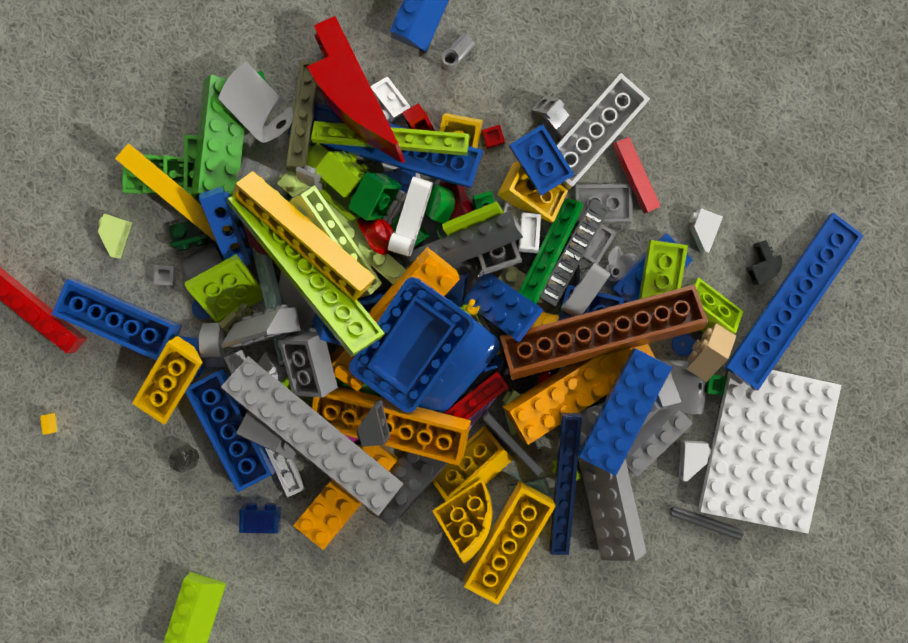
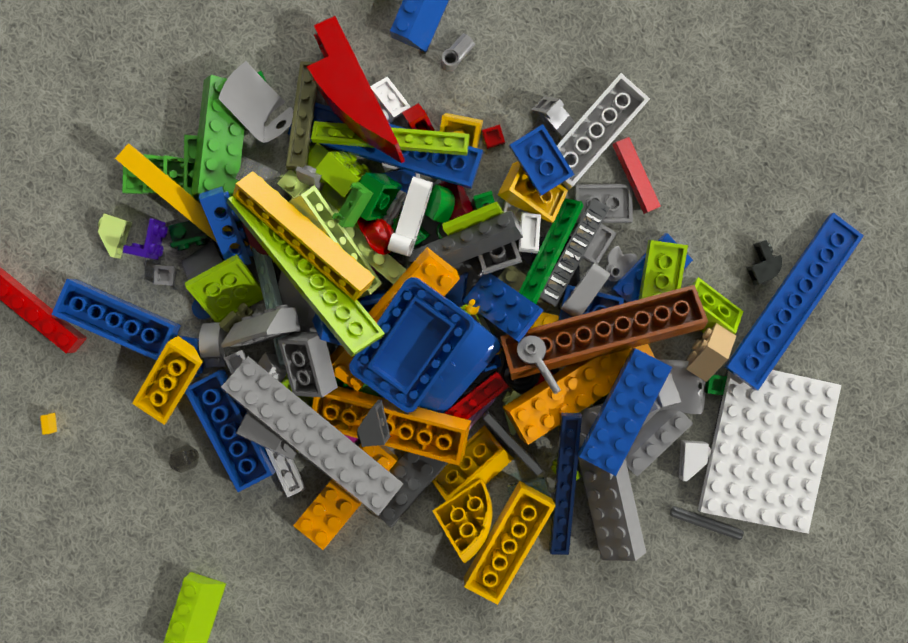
clear blue brick [239,503,281,534] -> none
blue wheel [672,334,695,356] -> none
white slope [689,208,723,254] -> none
none -> dark purple bracket [122,218,168,260]
none -> bright green hinge [332,182,374,227]
none -> light grey piece [517,336,561,395]

